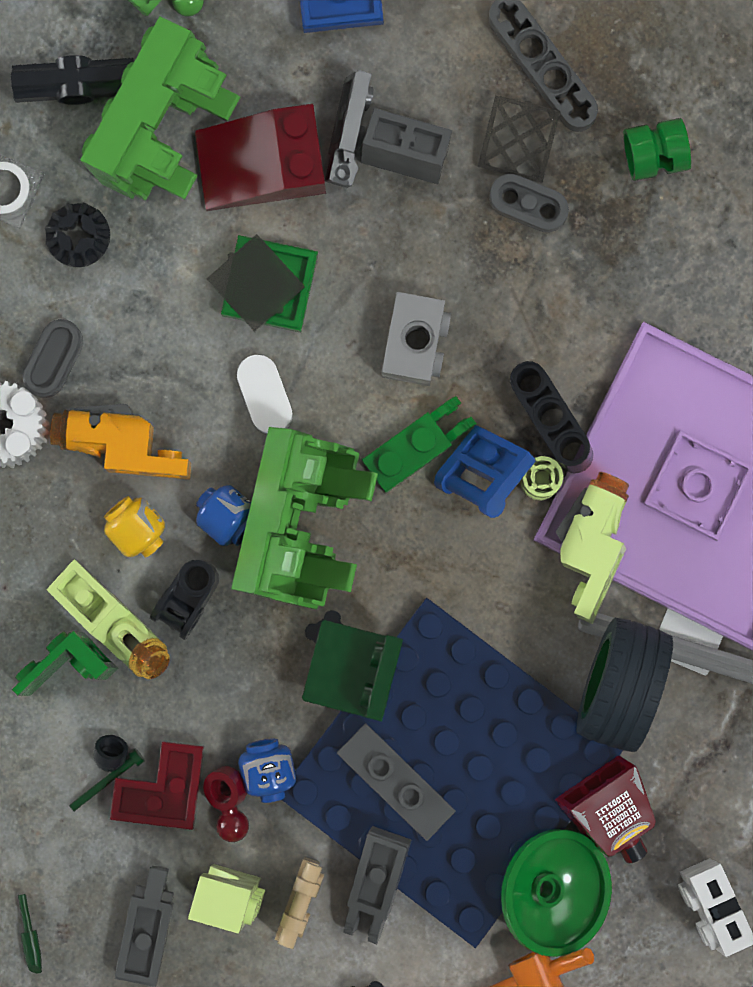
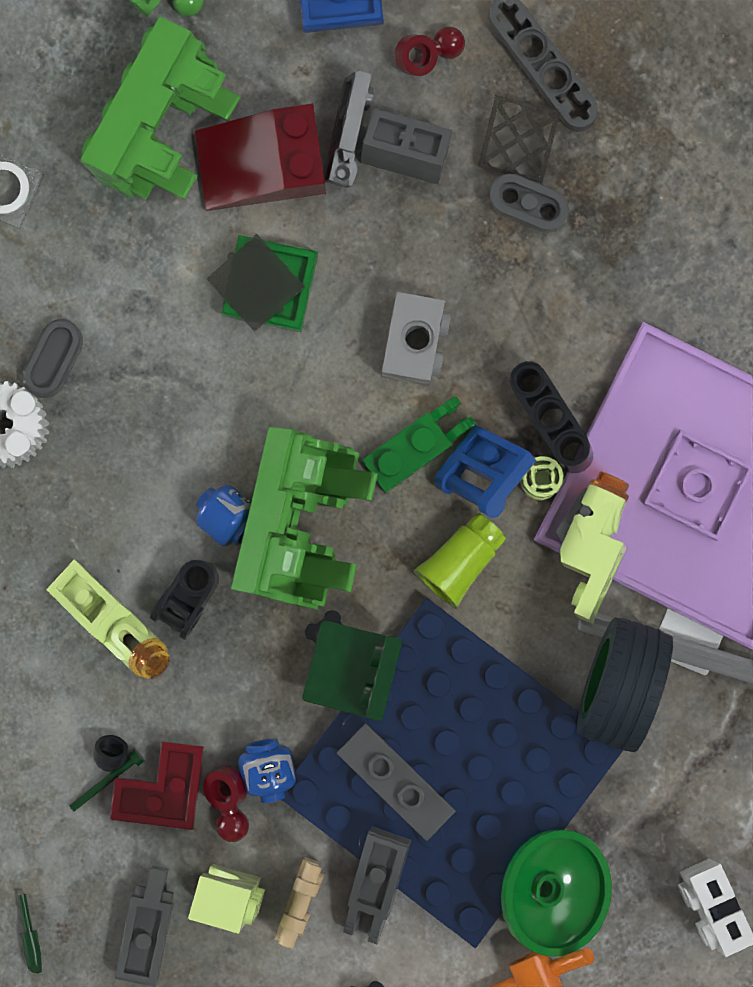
black piece [11,55,134,105] -> none
green bracket [12,631,118,696] -> none
black gear [45,202,110,267] -> none
light orange plate [50,404,192,480] -> none
yellow head [104,496,165,558] -> none
white tile [237,355,292,434] -> none
dark red torso [555,755,656,863] -> none
green wheel [623,118,691,181] -> none
none -> dark red plate [394,27,465,76]
none -> lime plant [413,513,506,609]

